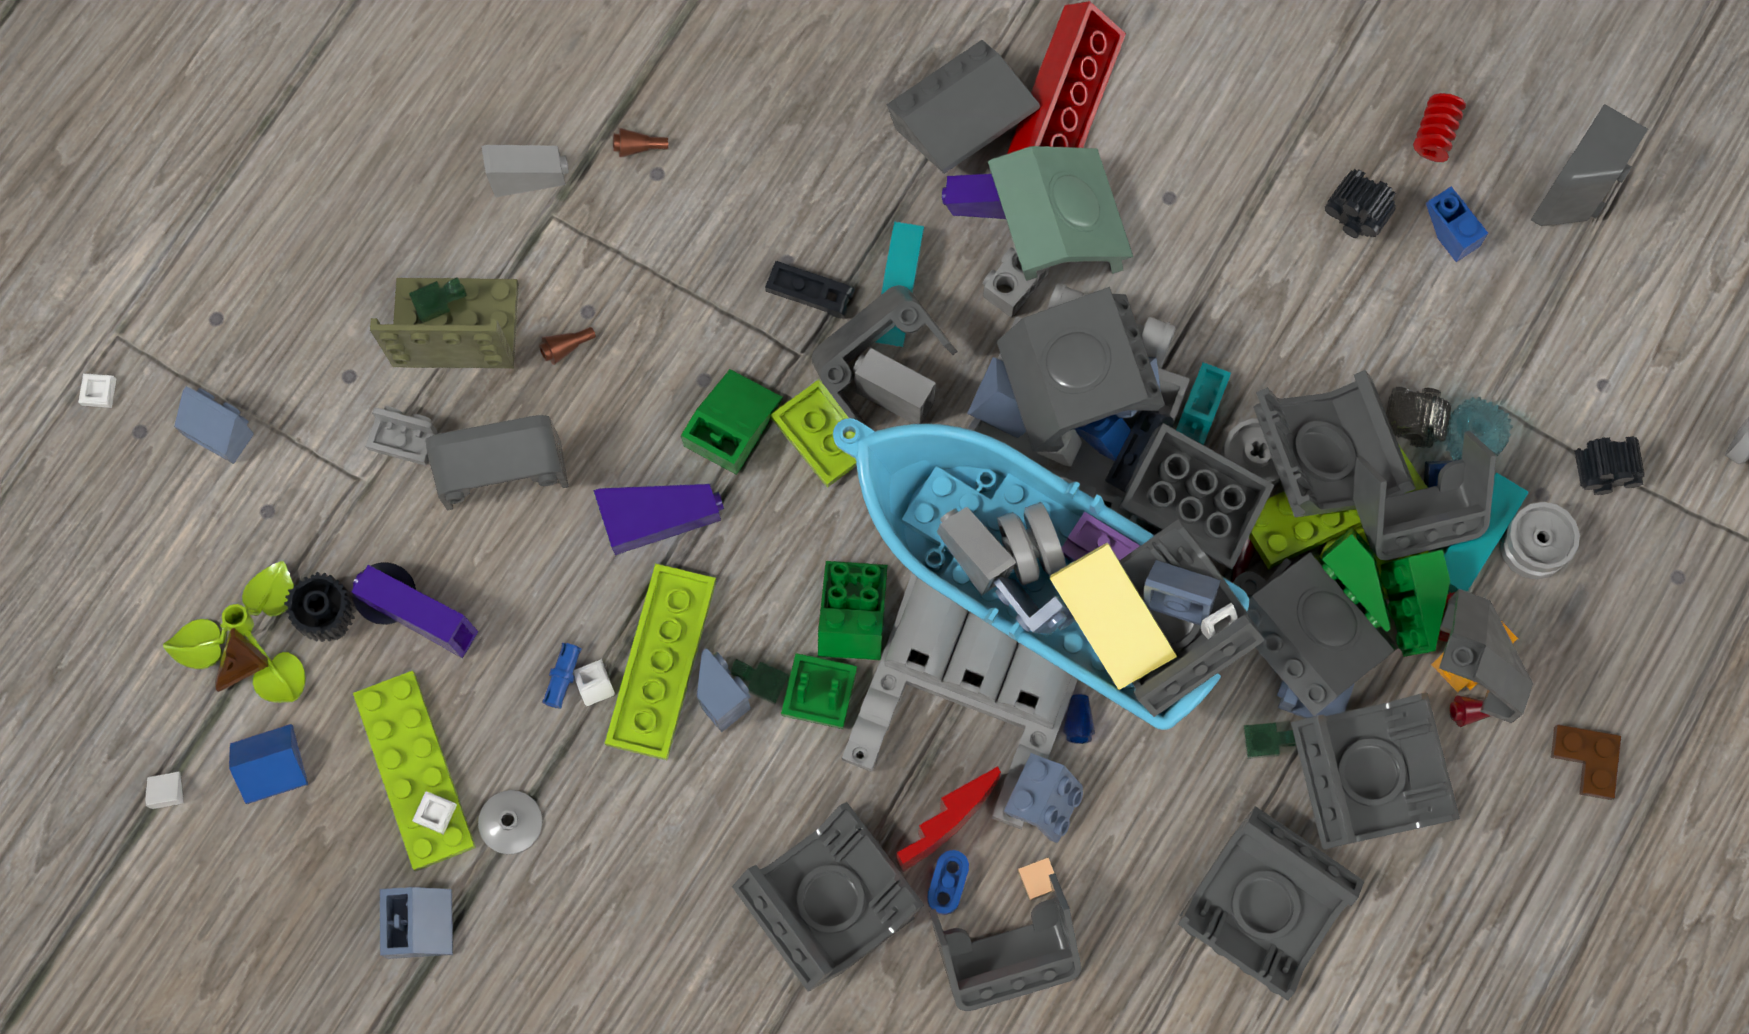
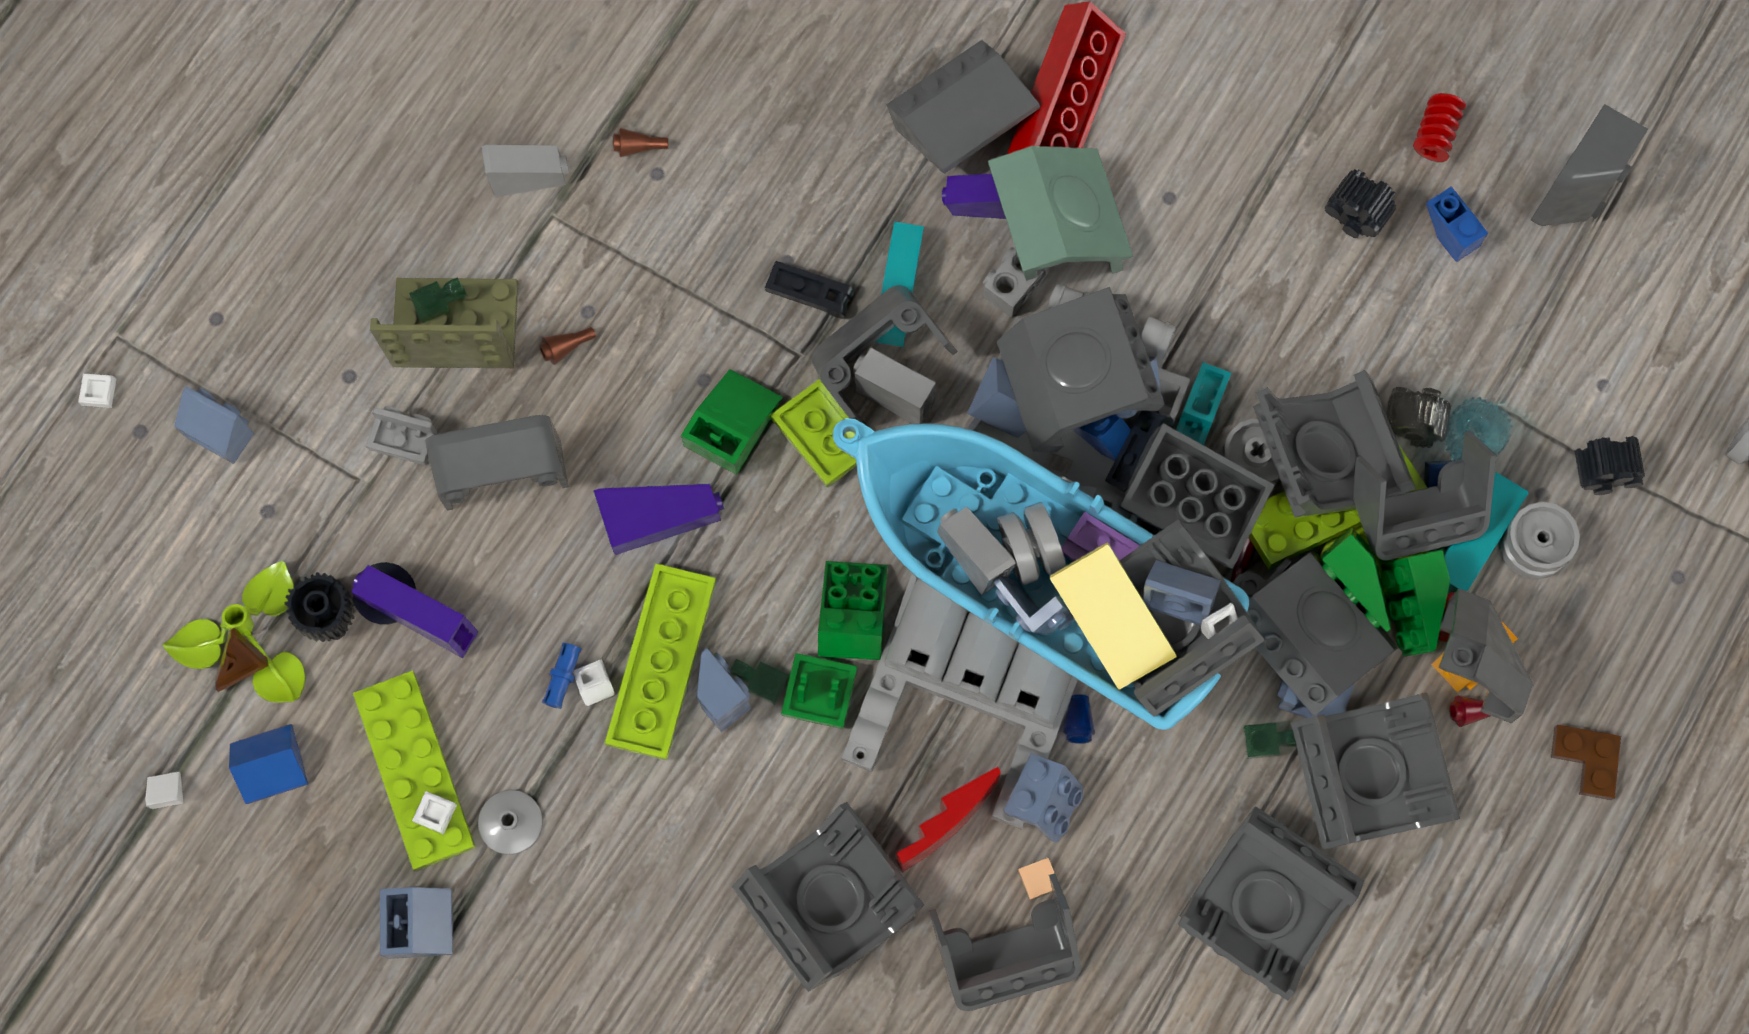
blue plate [927,850,969,915] -> none
white slope [1037,429,1082,466] -> none

